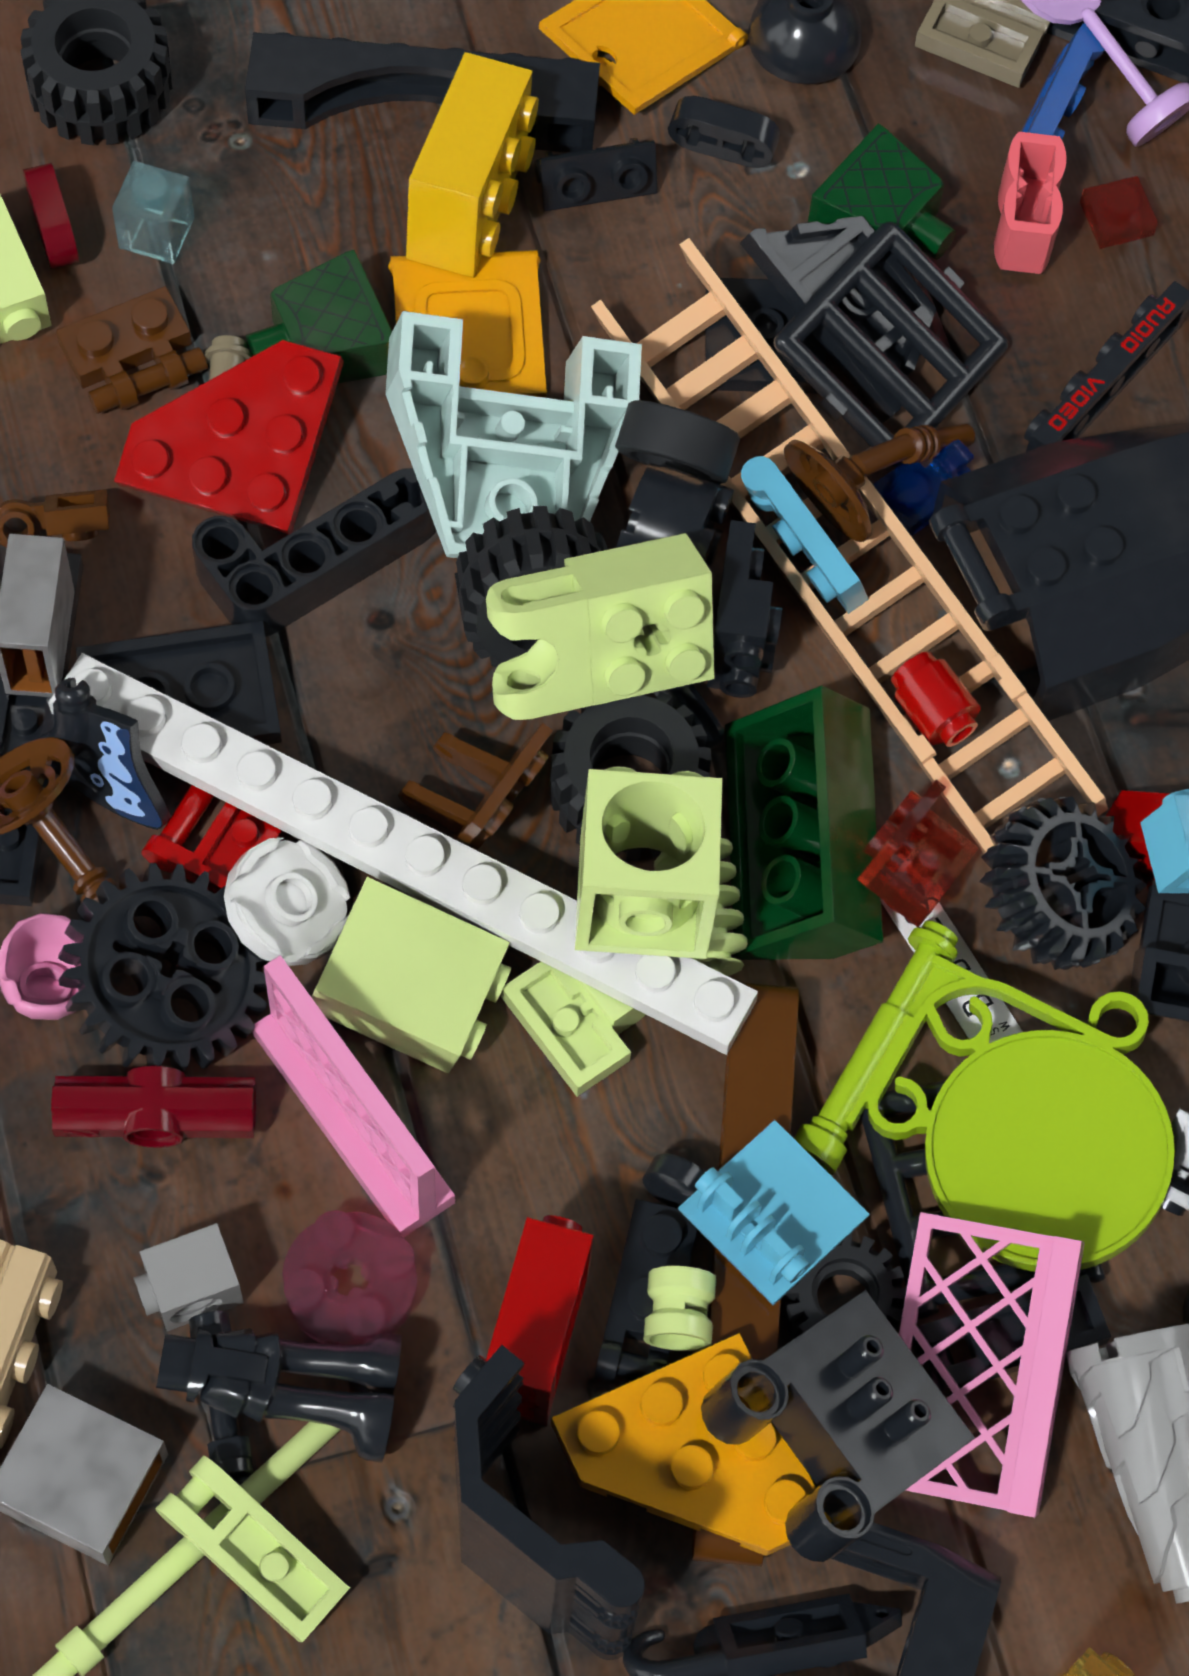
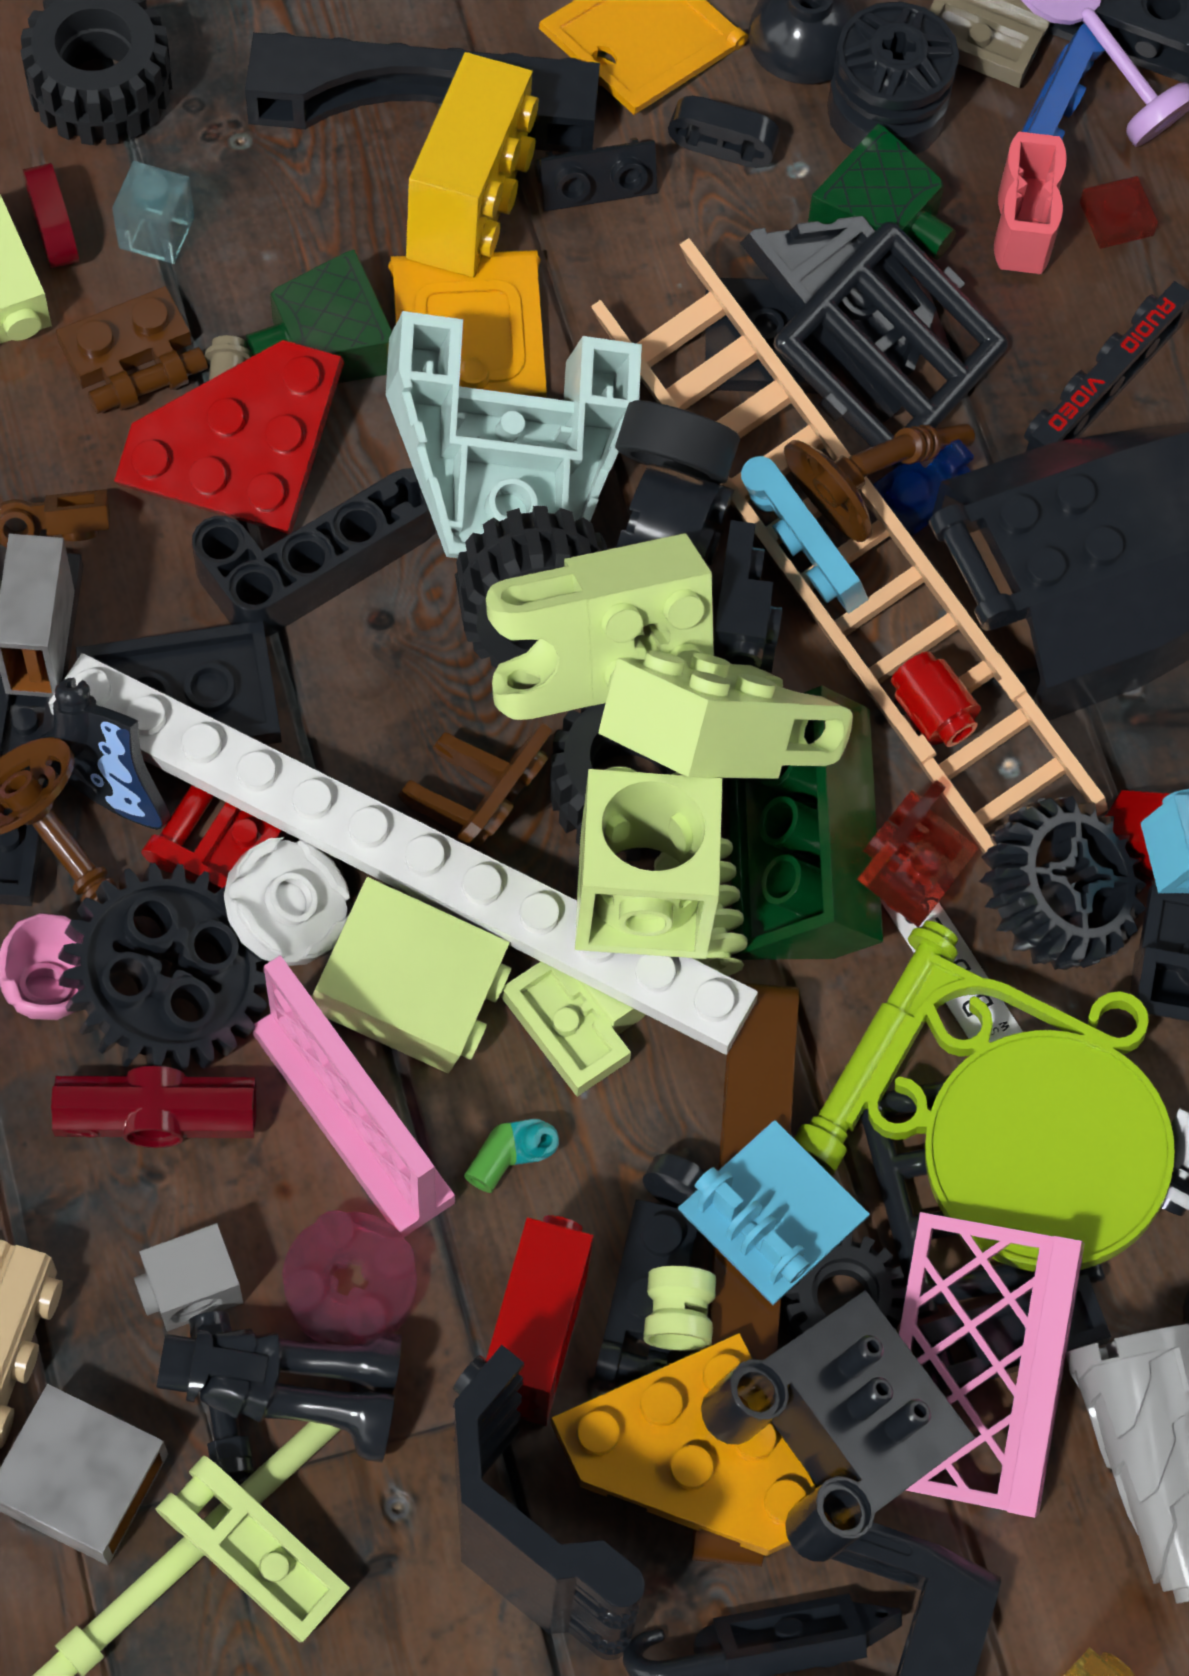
none -> arm [464,1119,559,1193]
none -> yellowish green brick [598,651,853,778]
none -> black wheel [827,1,959,155]

